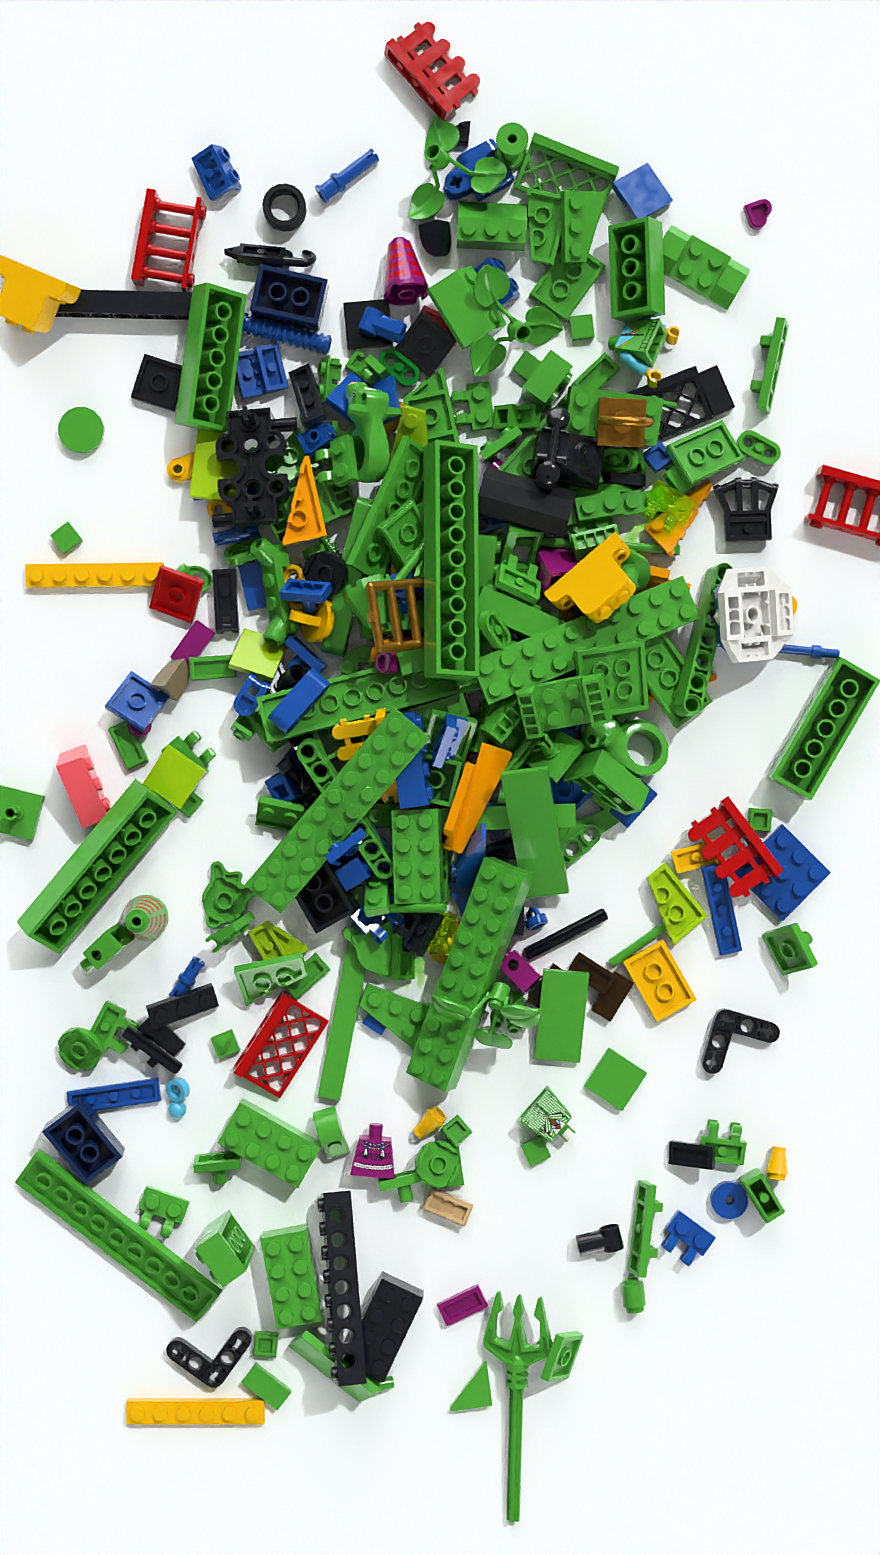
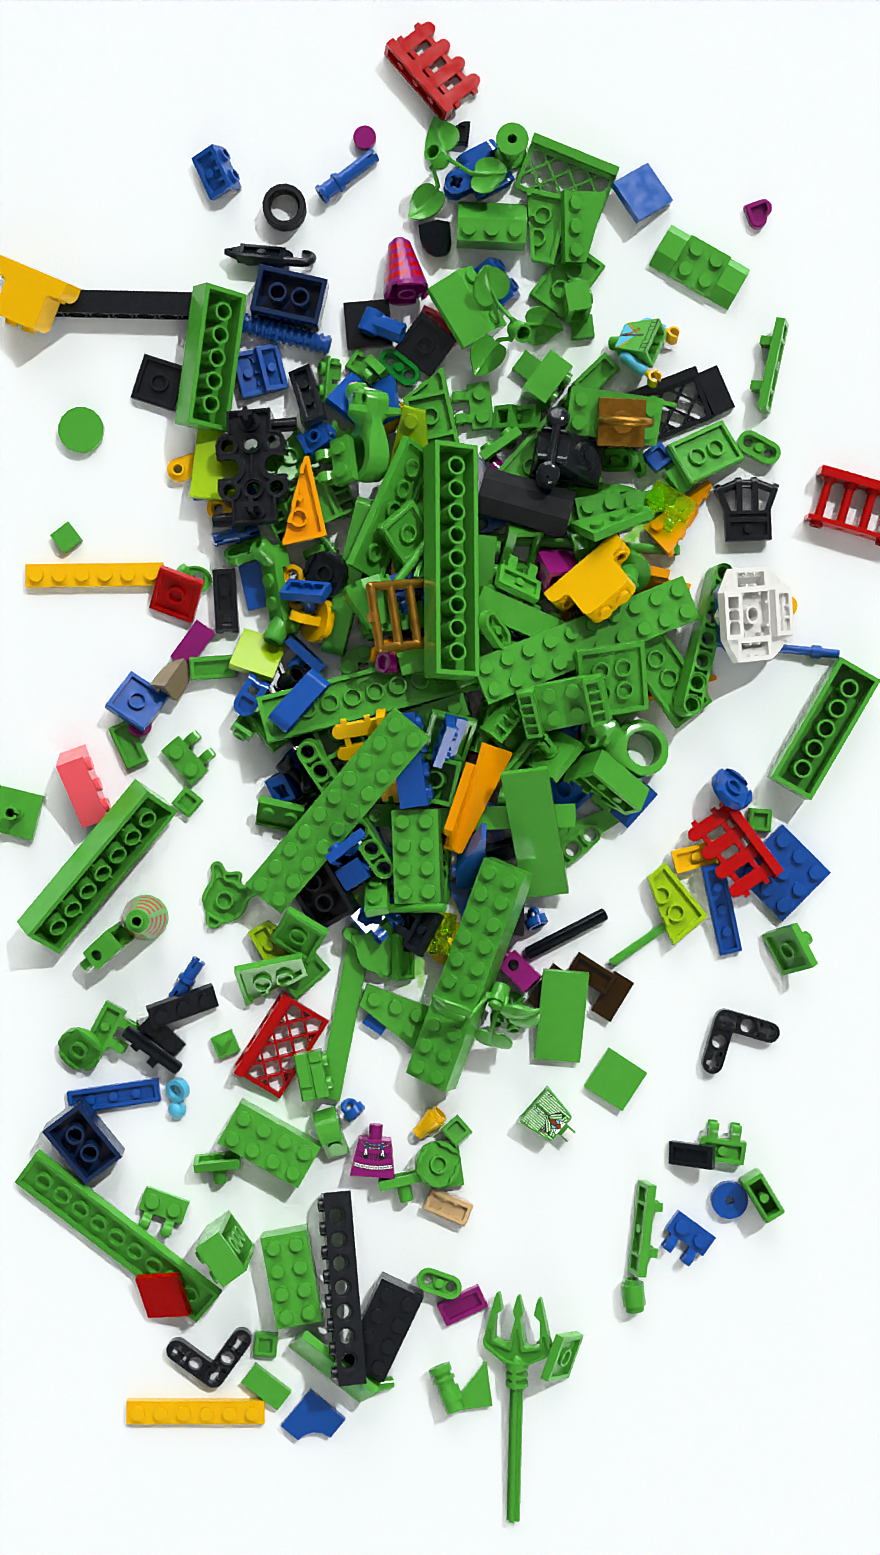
red fence [131,188,207,292] -> none
lime tile [143,745,207,809] -> none
bright green plate [205,911,255,953] -> none
bright green tile [520,1135,551,1167] -> none
black piece [575,1224,624,1256] -> none
black beam [603,472,646,490] -> none
bright green brick [608,216,665,323] -> none
yellow plate [622,939,697,1022] -> none
yellow cone [765,1146,788,1181] -> none
none -> red tile [135,1272,192,1318]
none -> bright green plate [270,906,329,964]
none -> blue tile [281,1388,346,1440]
none -> bright green brick [293,1048,334,1102]
none -> blue tile [341,1098,365,1123]
none -> magenta tile [353,125,376,151]
none -> bright green plate [417,1267,462,1299]
none -> bright green axle [428,1361,464,1414]
none -> bright green brick [561,278,593,323]
none -> bright green wing [570,503,654,542]
none -> blue tile [711,768,752,810]

